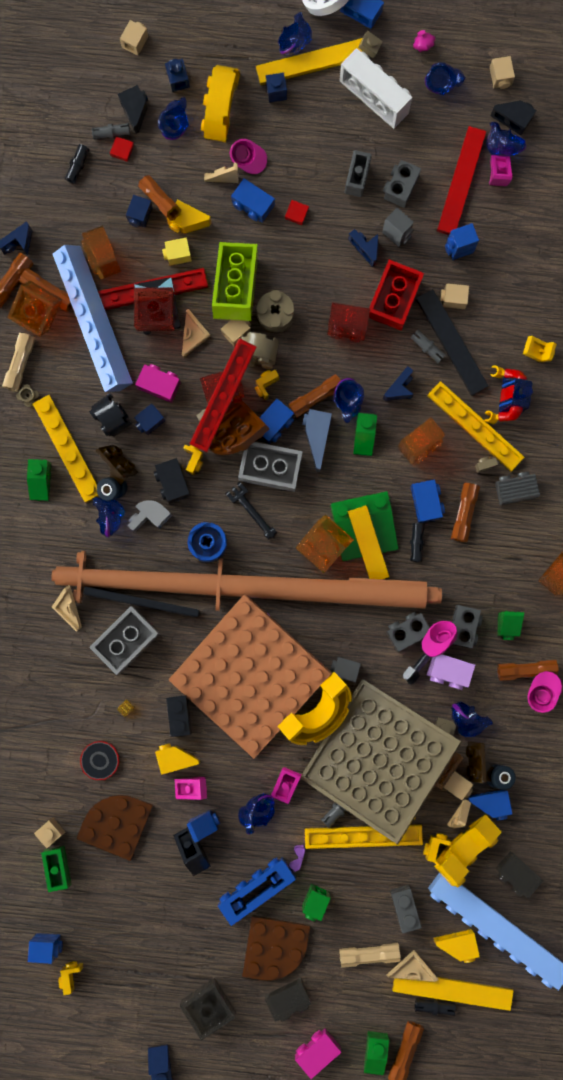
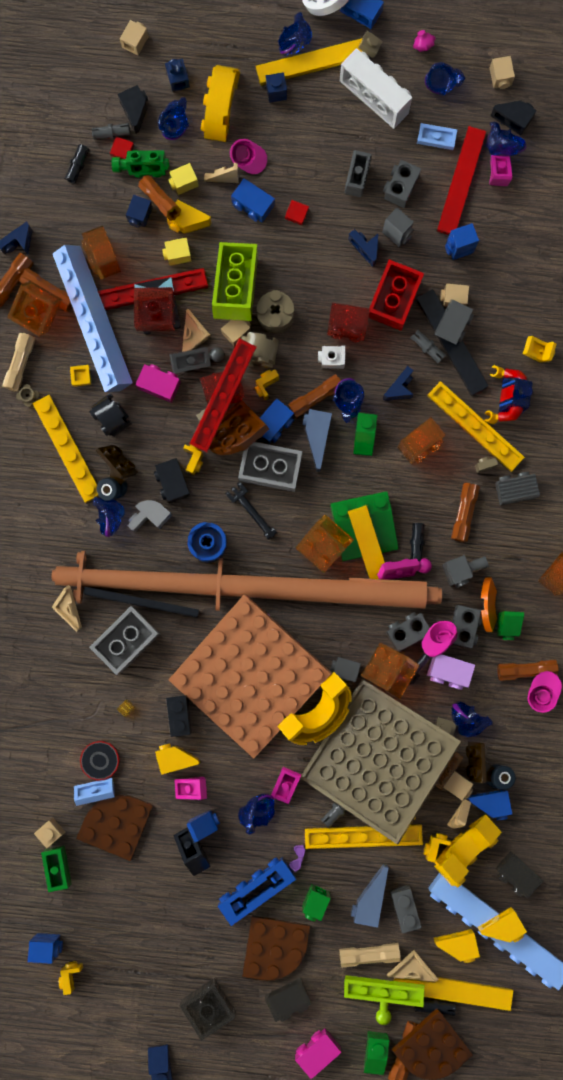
green slope [27,459,52,501] -> none
dark blue brick [134,403,165,435] -> none
blue brick [411,479,445,523] -> none
none -> yellow plate [70,365,92,387]
none -> light blue plate [74,778,115,806]
none -> green brick [112,150,169,178]
none -> light yellow brick [168,163,198,195]
none -> dark grey plate [169,347,224,373]
none -> white brick [318,346,345,369]
none -> lime plate [344,975,425,1025]
none -> sand blue slope [351,864,388,928]
none -> clear orange brick [361,642,419,699]
none -> dark pink plate [377,558,432,580]
none -> reddish brown plate [392,1008,473,1080]
none -> light blue plate [417,123,457,150]
none -> dark grey brick [434,299,474,344]
none -> dark grey brick [442,555,489,588]
none -> yellow slope [477,907,527,943]
none -> orange tile [481,577,497,632]

